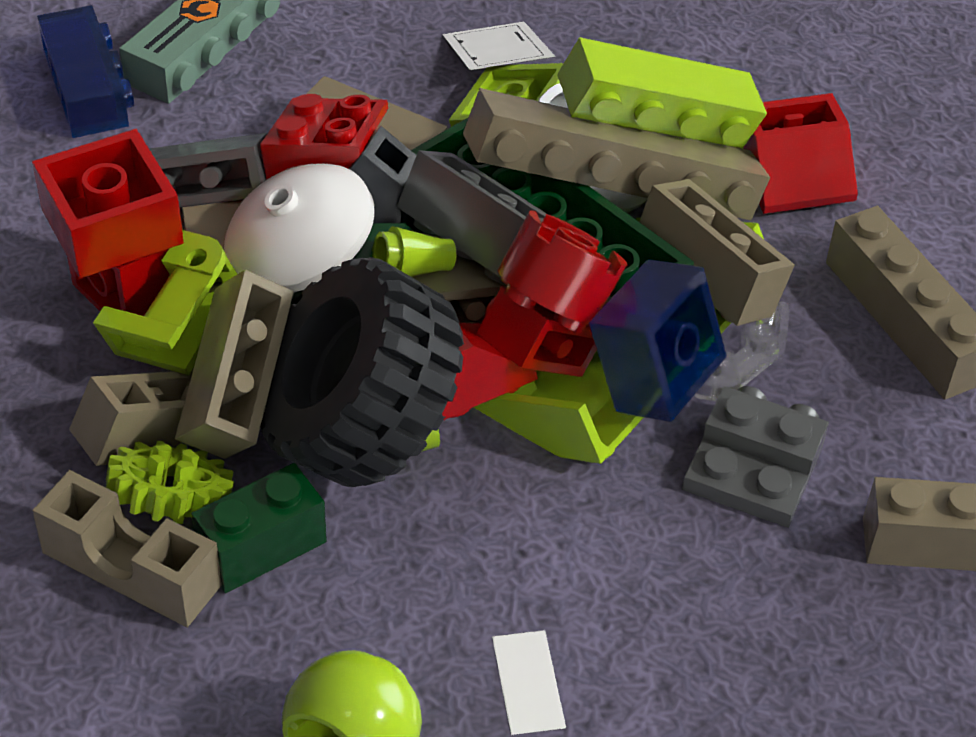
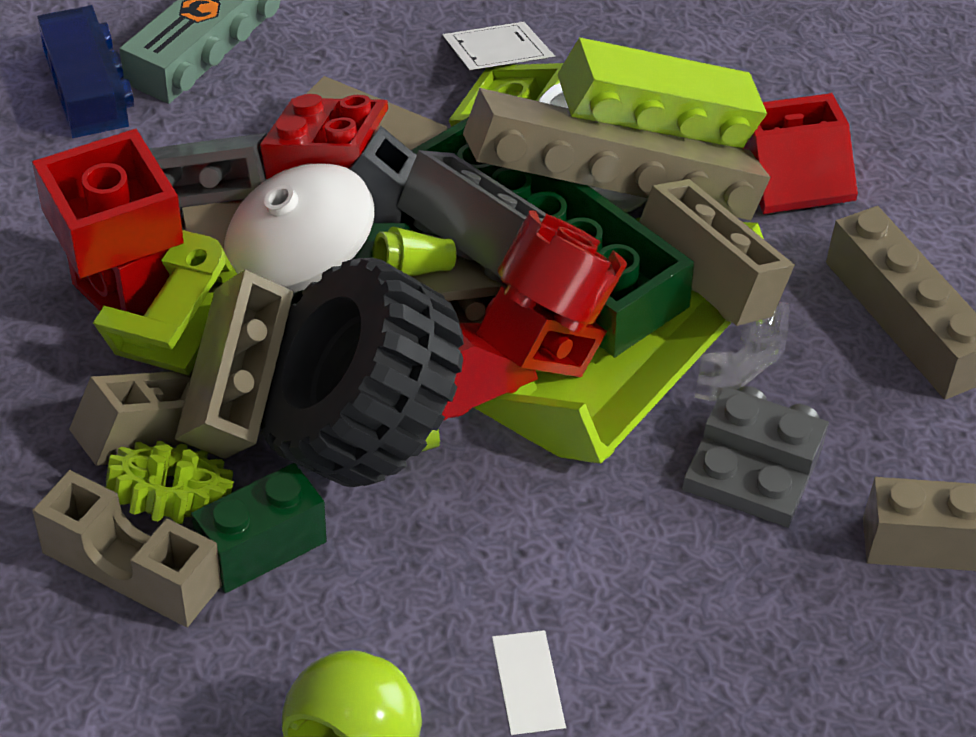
clear blue brick [589,260,727,422] -> none

